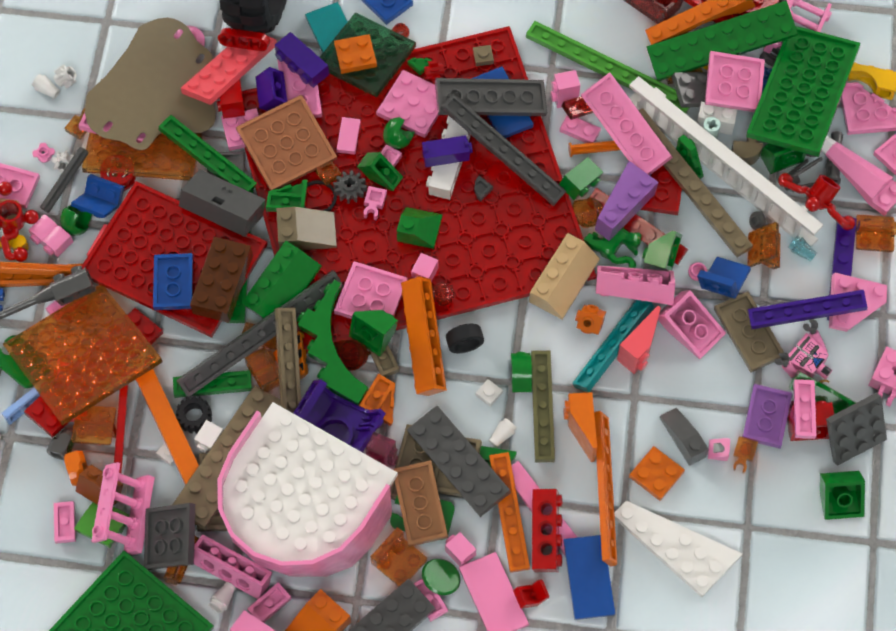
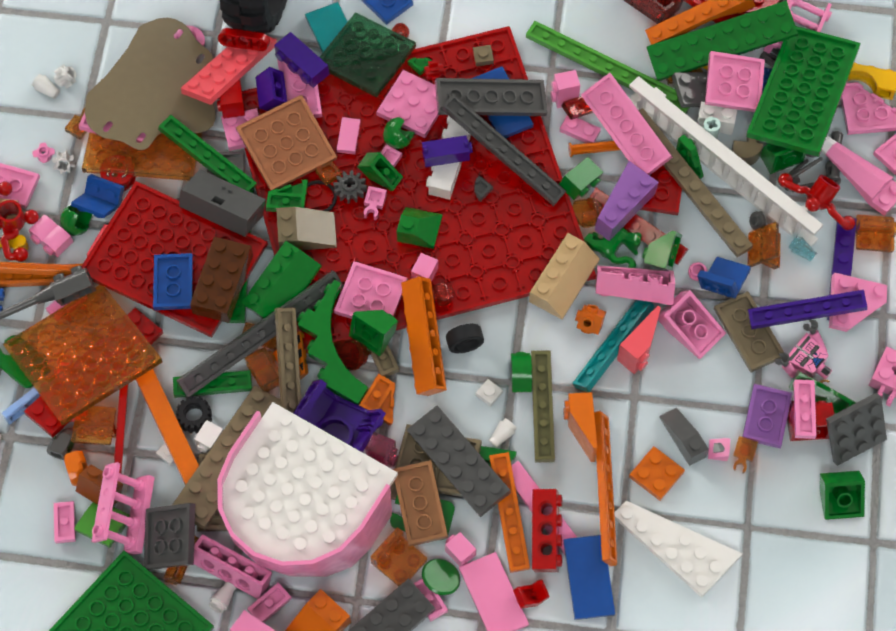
dark grey axle [40,147,89,213] -> none
orange plate [334,34,377,74] -> none

